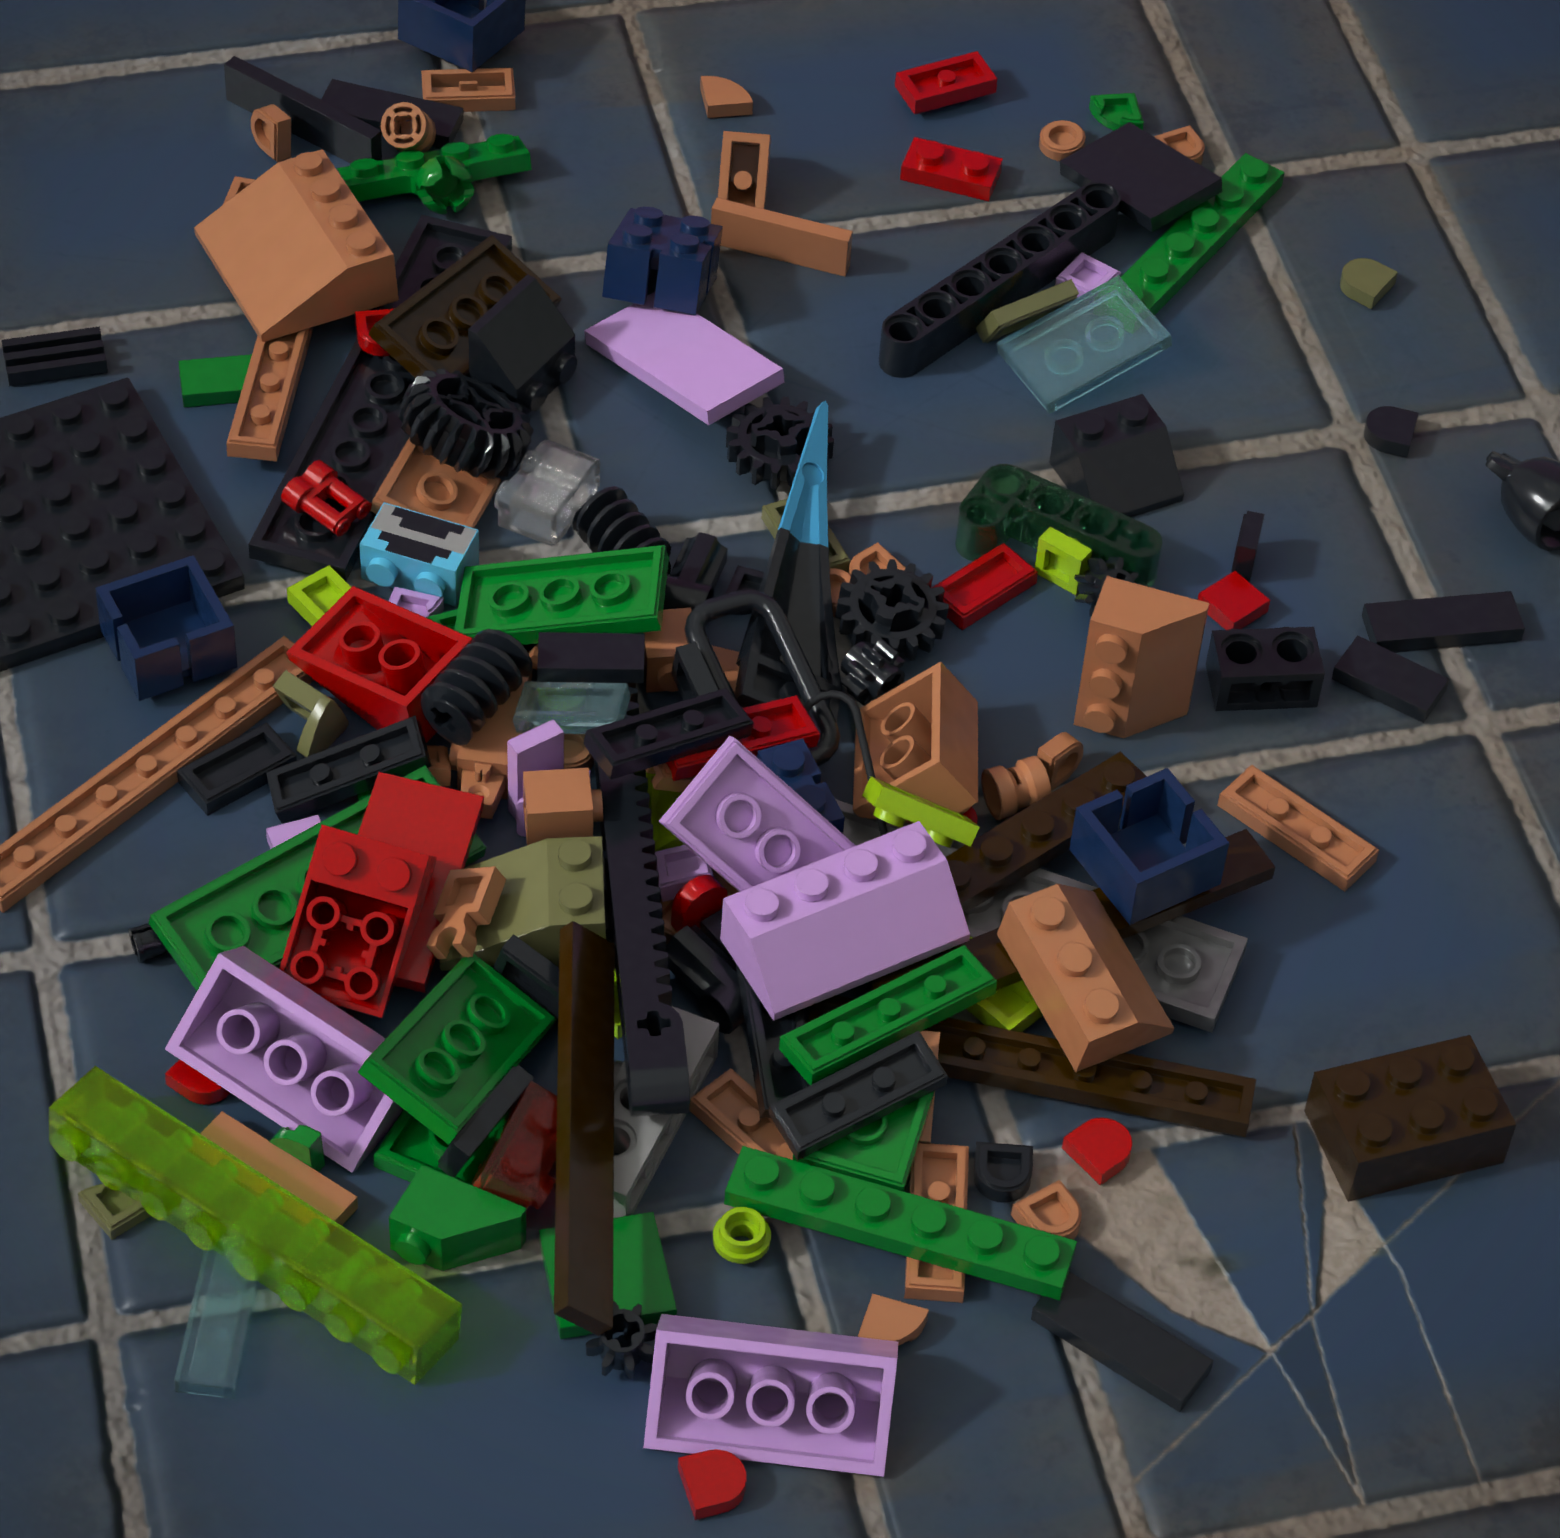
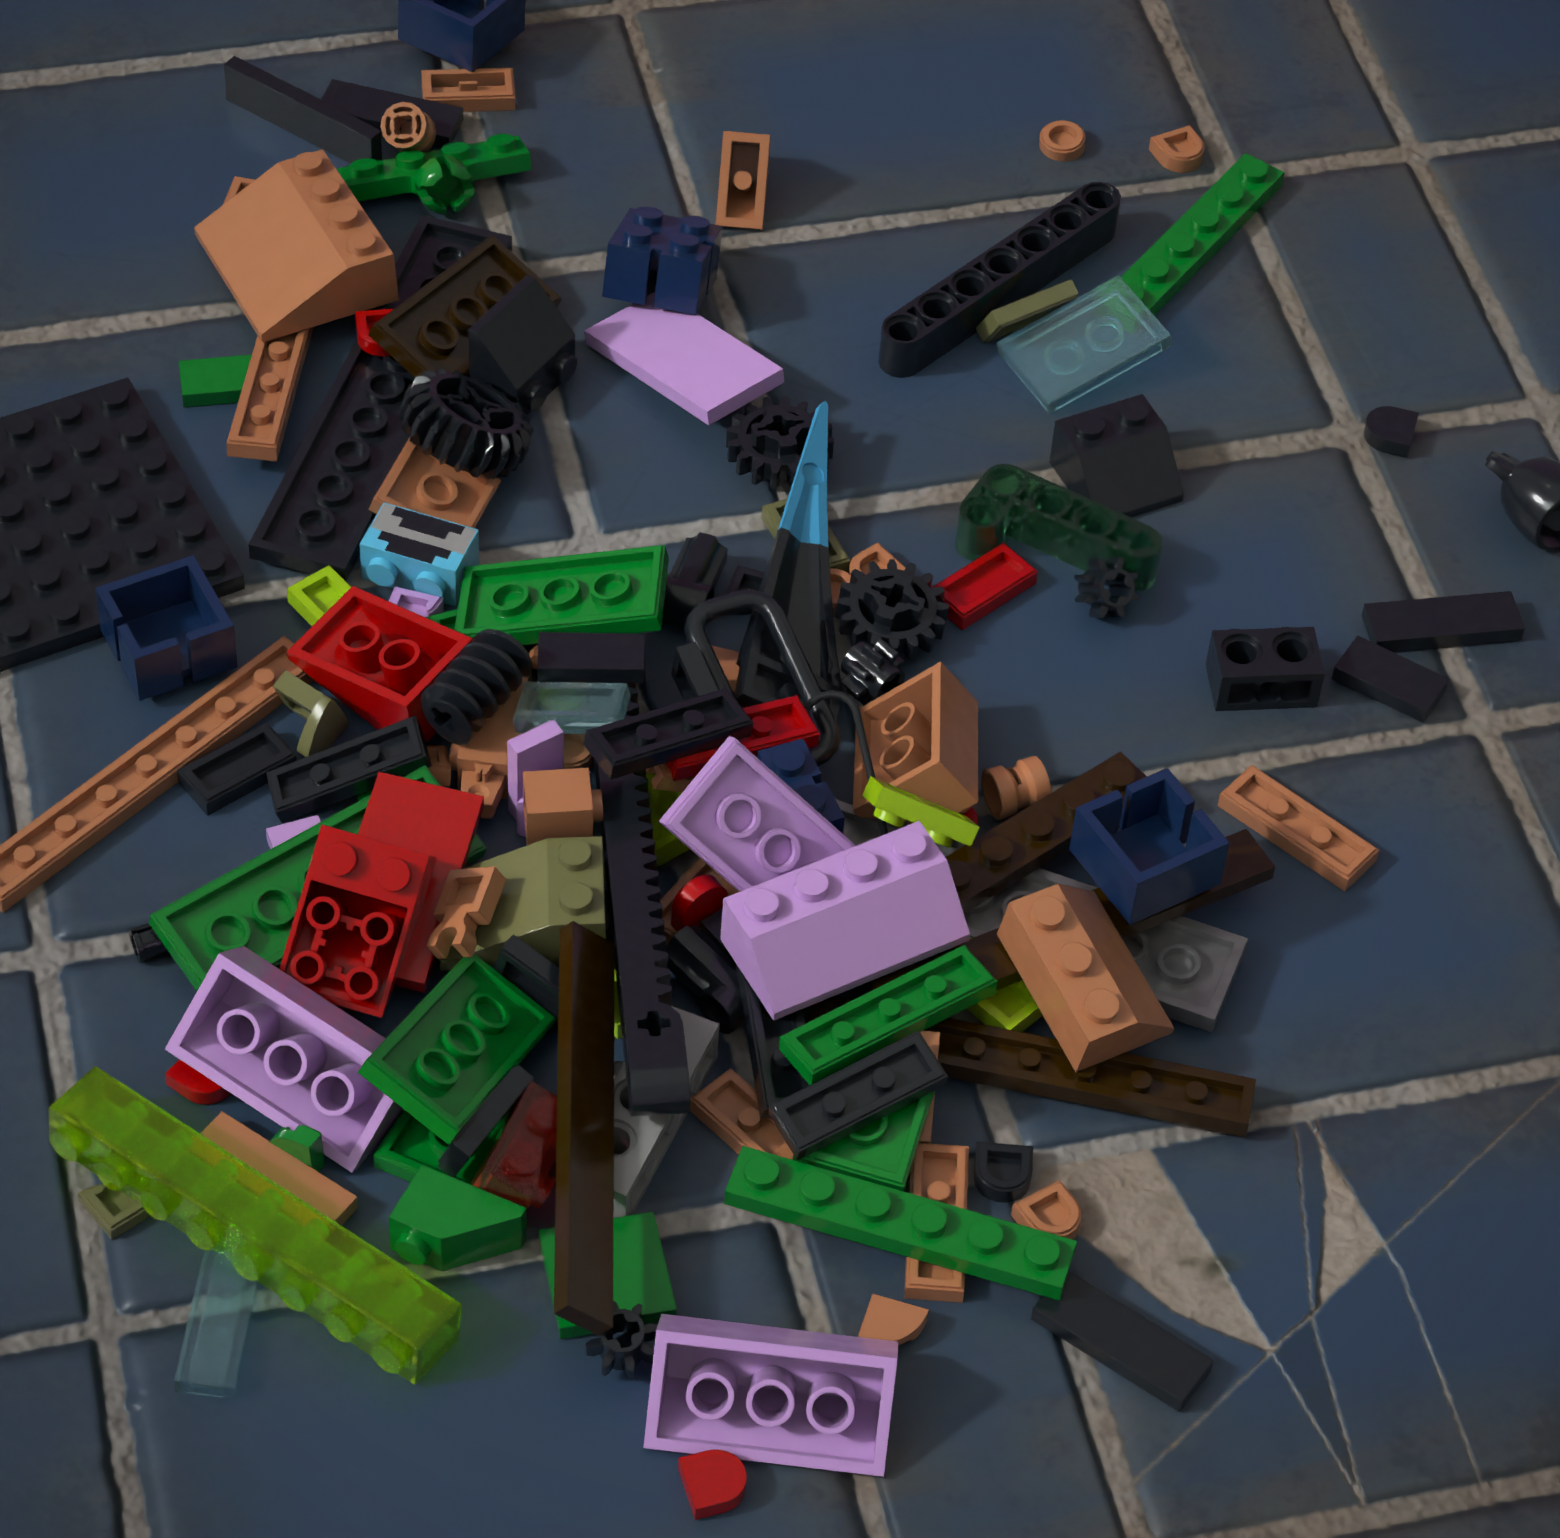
black tile [1,326,108,386] -> none
nougat tile [251,104,291,162] -> none
red piece [281,460,372,537] -> none
clear brick [494,439,600,546] -> none
black piece [572,486,671,574] -> none
nougat brick [642,607,691,693] -> none
lavender tile [655,845,713,902] -> none
nougat tile [700,76,753,118] -> none
nougat tile [711,198,853,277] -> none
lime plate [713,1207,771,1264] -> none
red plate [895,51,998,115] -> none
red plate [900,137,1003,202] -> none
lime plate [1035,527,1092,595] -> none
nougat tile [1037,732,1084,791] -> none
lavender tile [1055,252,1121,310] -> none
black tile [1059,122,1222,232] -> none
red tile [1062,1118,1132,1186] -> none
nougat slope [1073,576,1209,738] -> none
green tile [1089,93,1144,131] -> none
red tile [1197,571,1270,630] -> none
black tile [1231,511,1265,582] -> none
dark brown brick [1304,1035,1516,1201] -> none
olive tile [1340,258,1398,309] -> none

